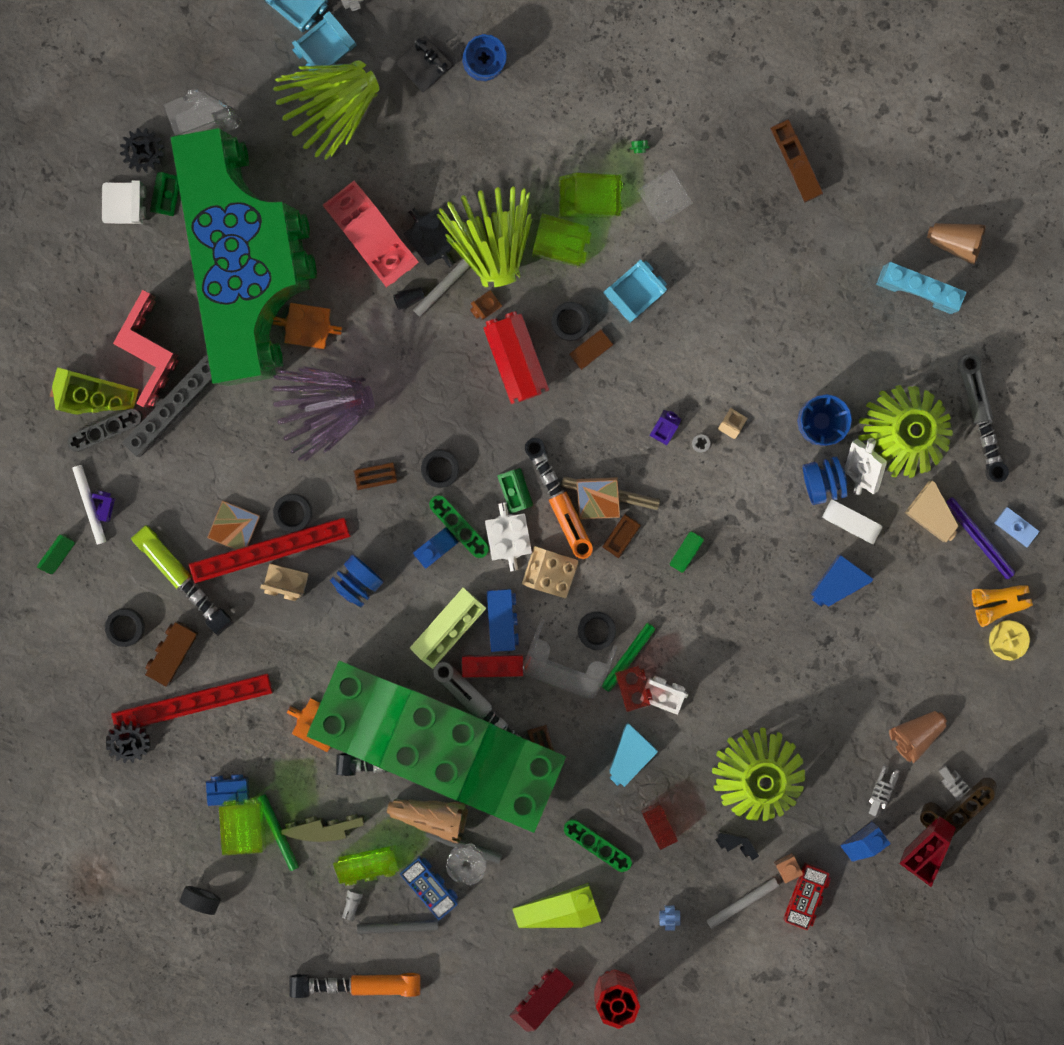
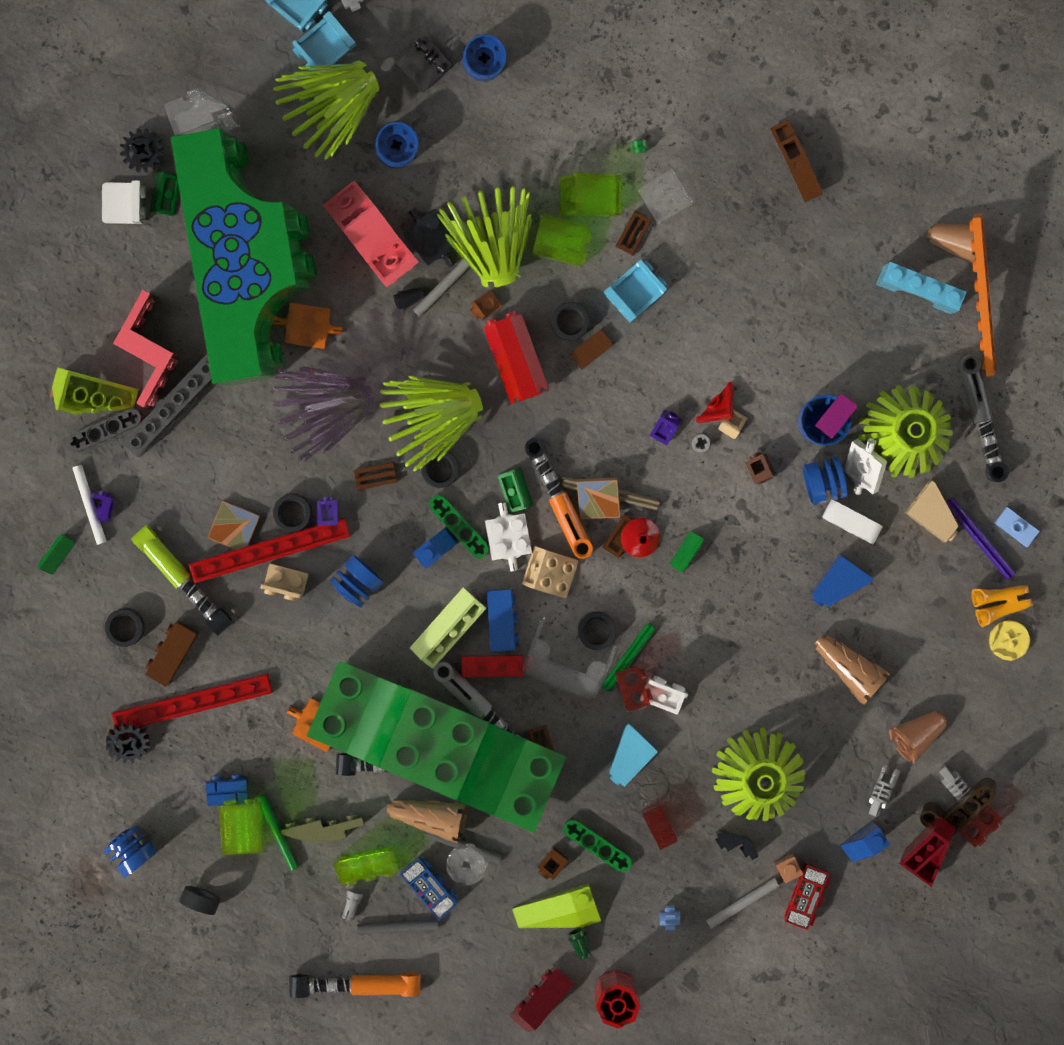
none -> blue wheel [103,825,158,878]
none -> dark purple bracket [317,497,339,526]
none -> blue wheel [375,122,418,169]
none -> lime plant [379,376,483,471]
none -> reddish brown brick [537,846,569,880]
none -> dark green cone [568,928,591,960]
none -> reddish brown tile [615,210,652,256]
none -> red dish [621,518,660,558]
none -> red tile [696,382,734,423]
none -> reddish brown brick [745,452,778,485]
none -> magenta slope [815,394,858,438]
none -> medium nougat cone [815,634,890,705]
none -> clear red brick [958,805,1003,847]
none -> orange plate [969,213,997,377]

